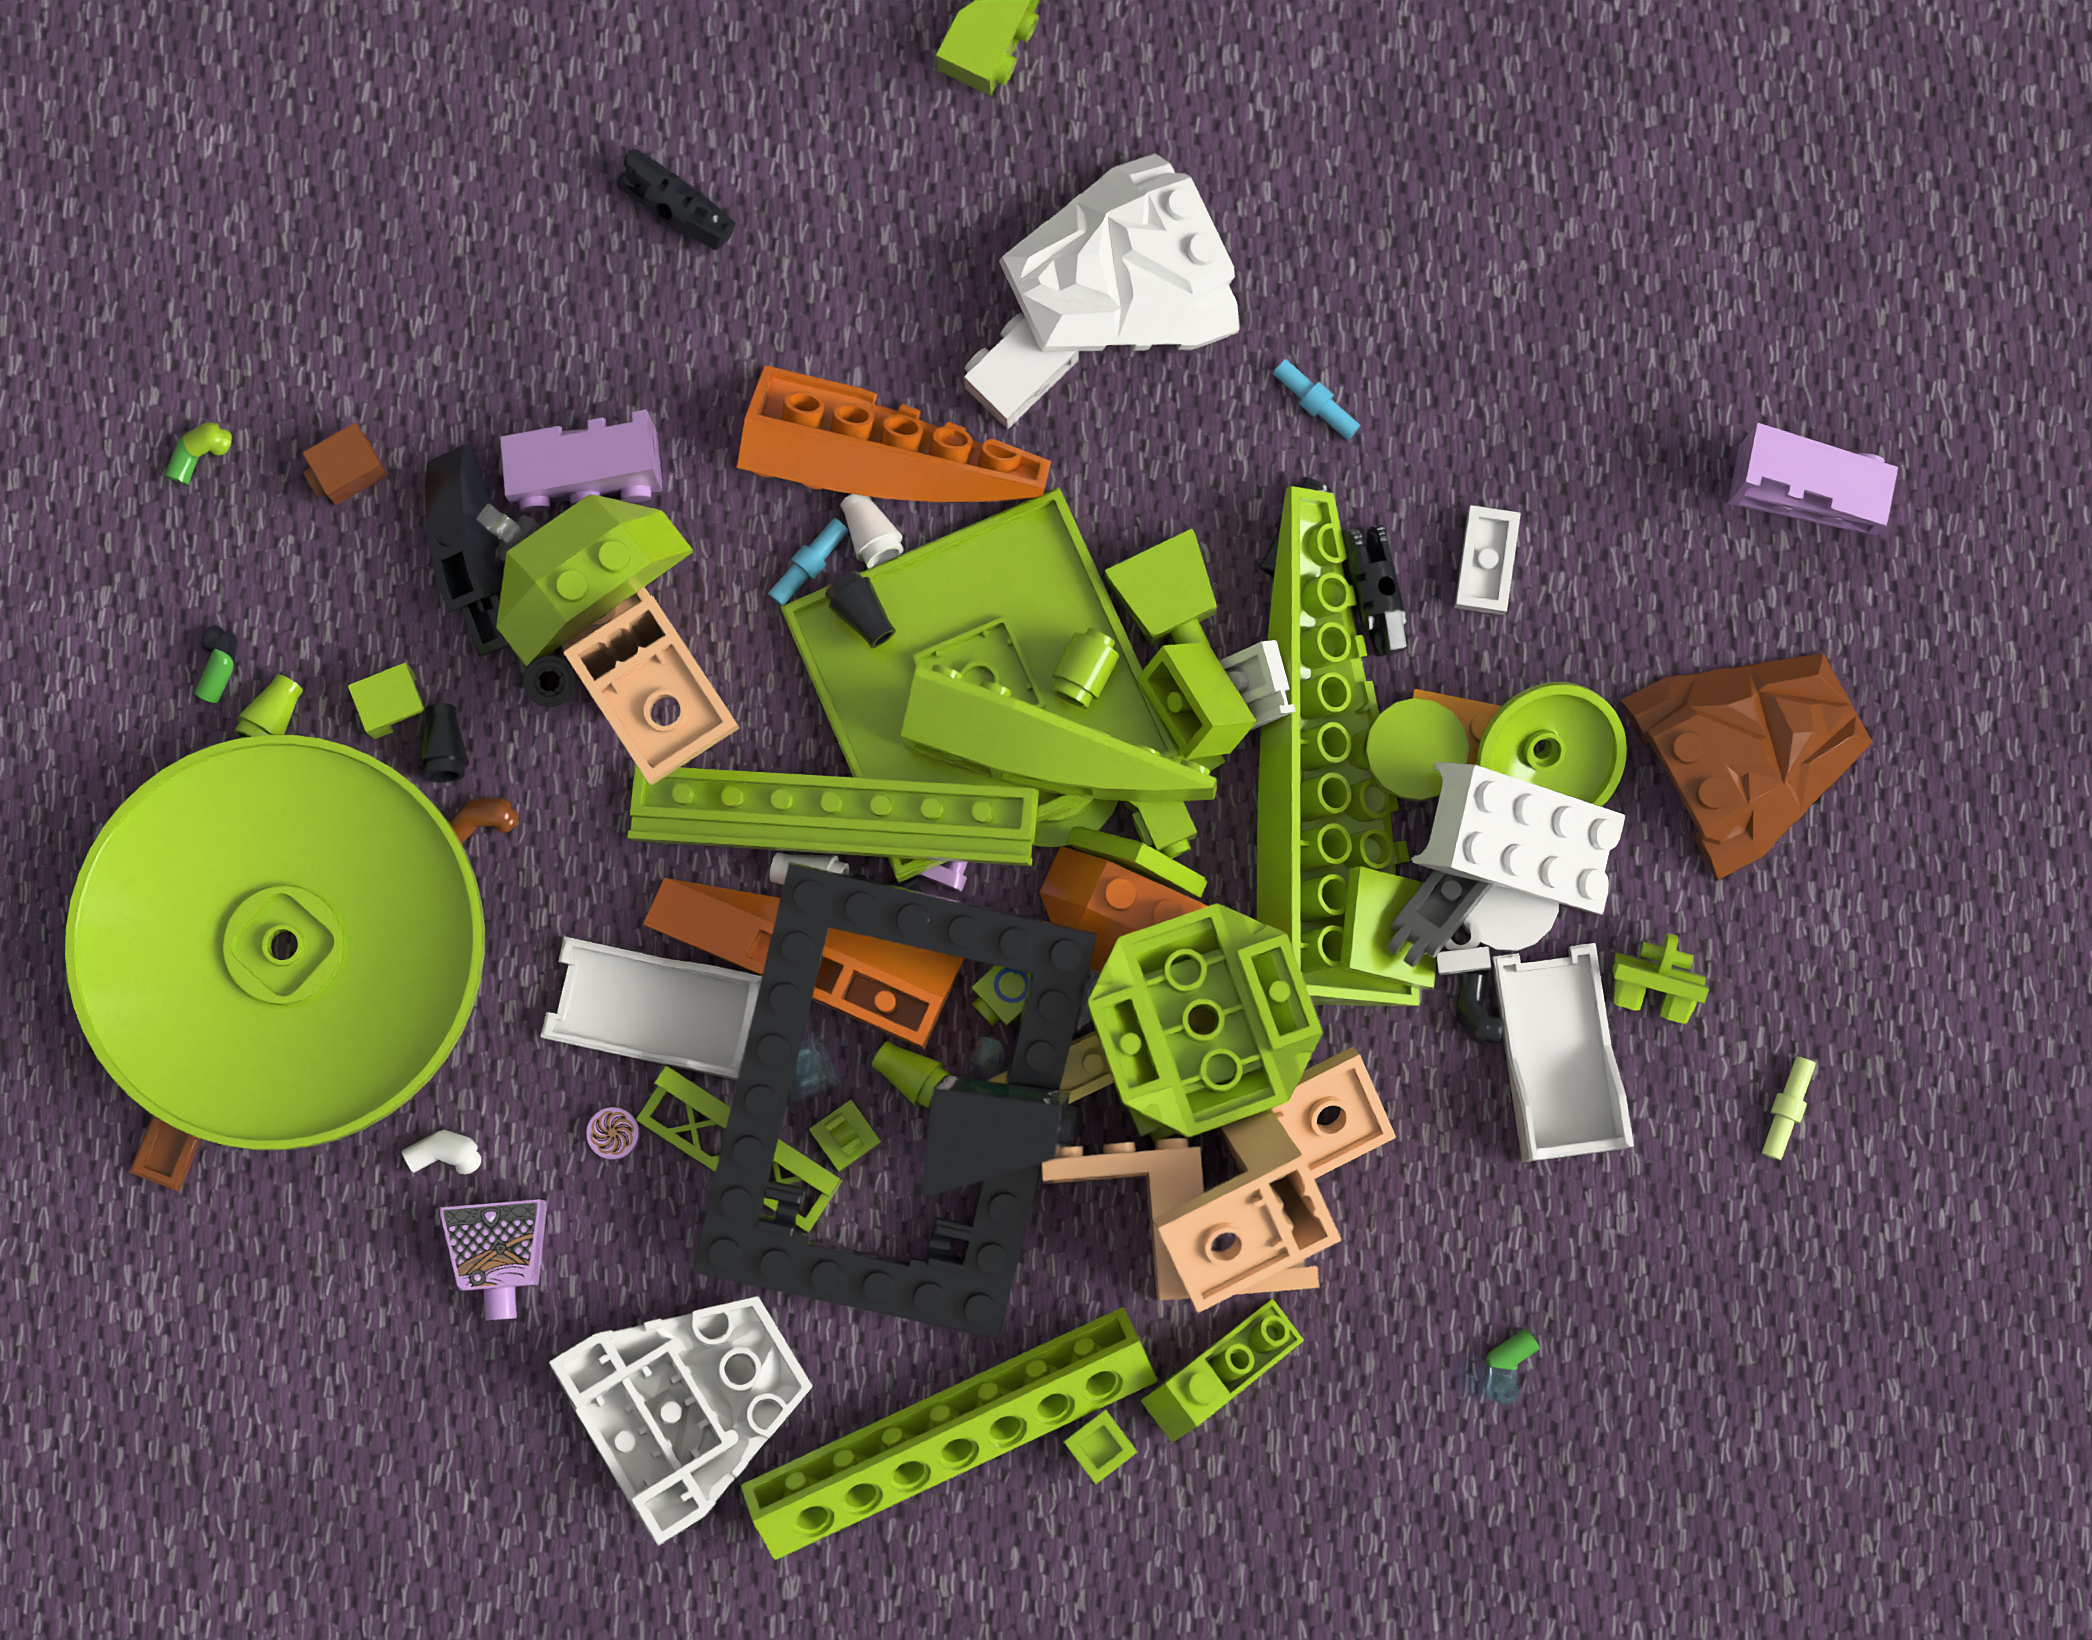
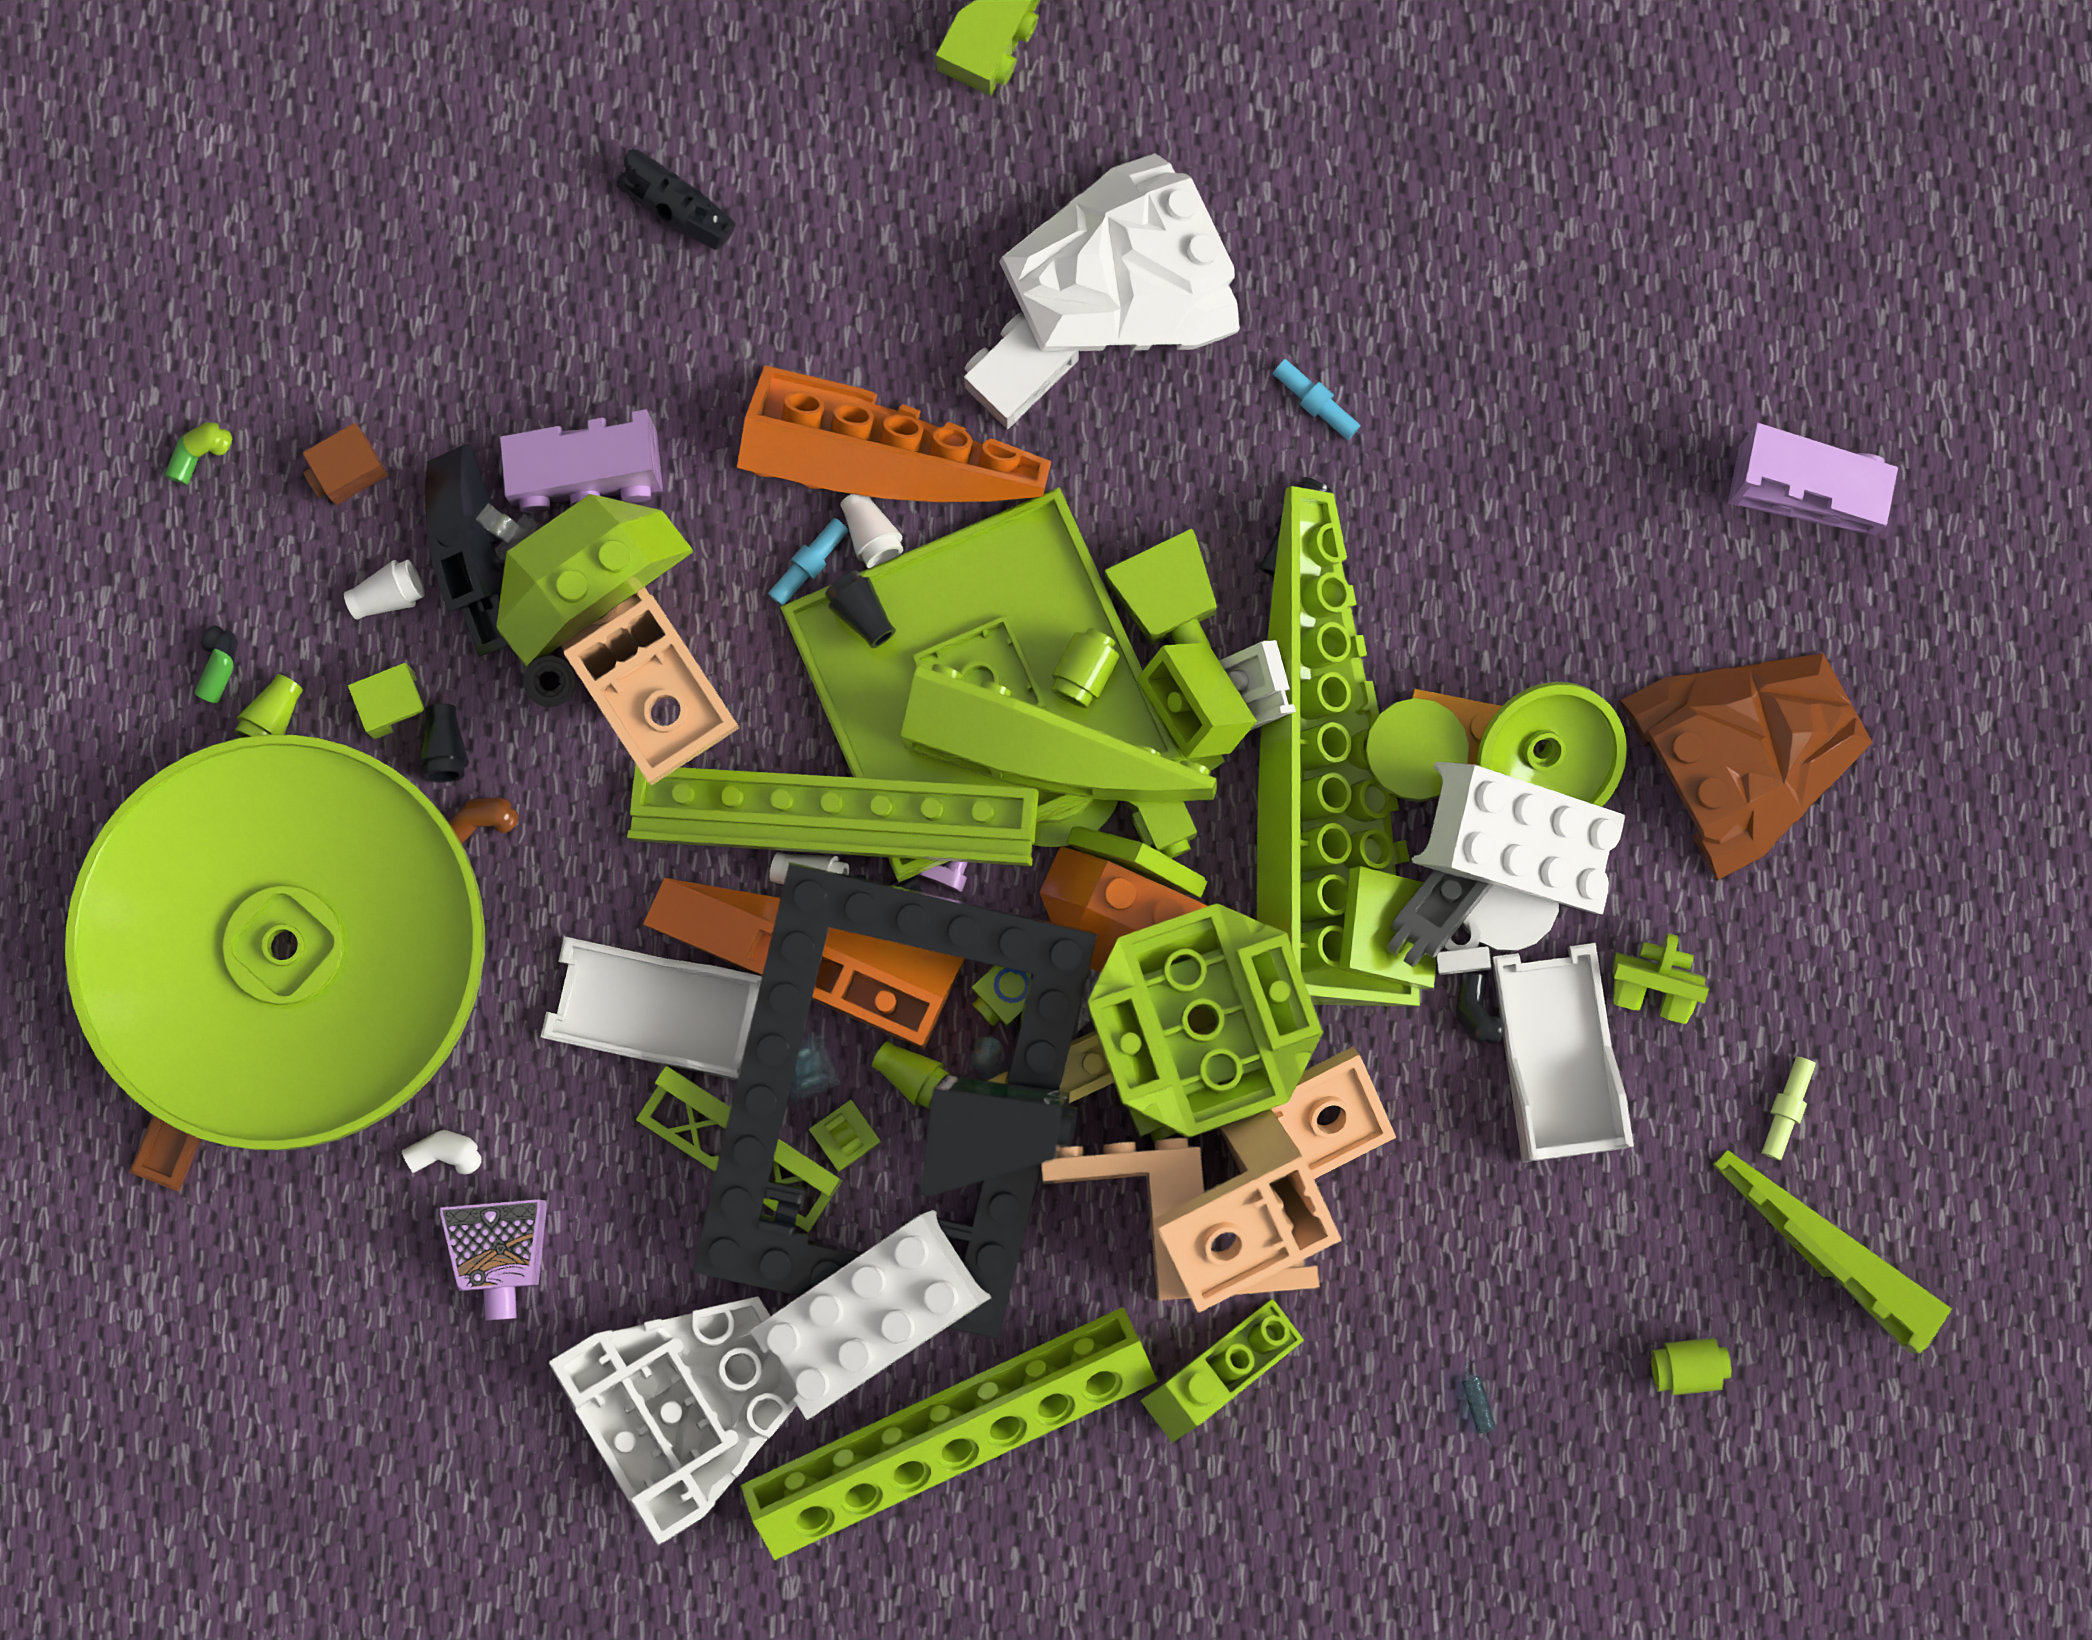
tile [587,1107,640,1160] -> none
lime tile [1064,1409,1137,1484] -> none
black hinge [1342,525,1407,657] -> none
white plate [1454,505,1521,615] -> none
arm [1483,1328,1540,1405] -> none
none -> white cone [344,560,425,620]
none -> white piece [750,1210,991,1420]
none -> clear light blue piece [1462,1362,1497,1448]
none -> lime brick [1651,1338,1731,1396]
none -> lime wedge [1712,1150,1952,1354]

